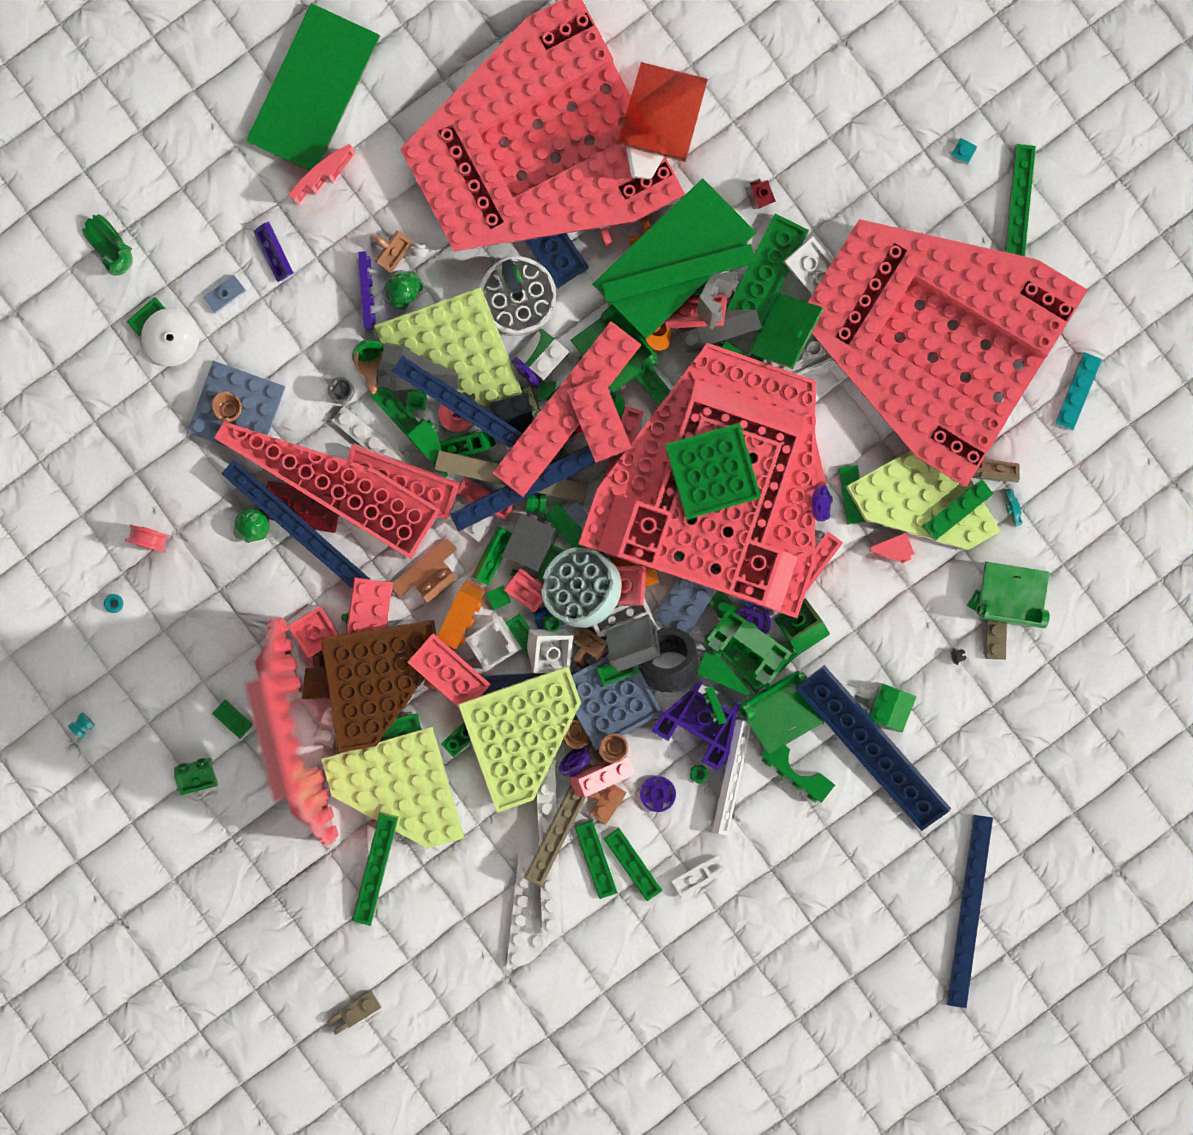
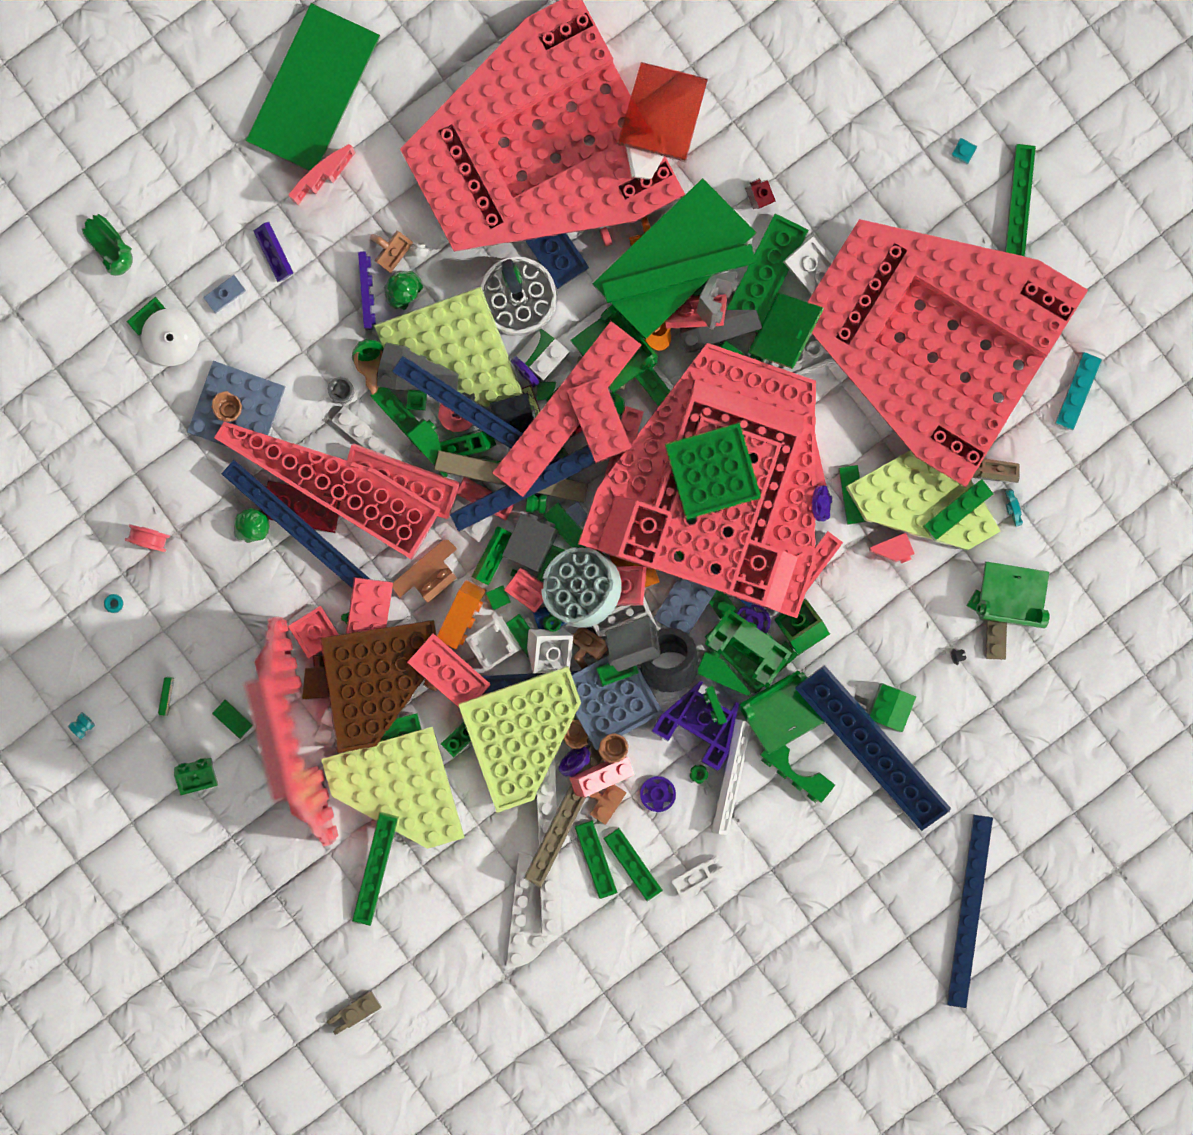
none -> green tile [158,677,174,716]

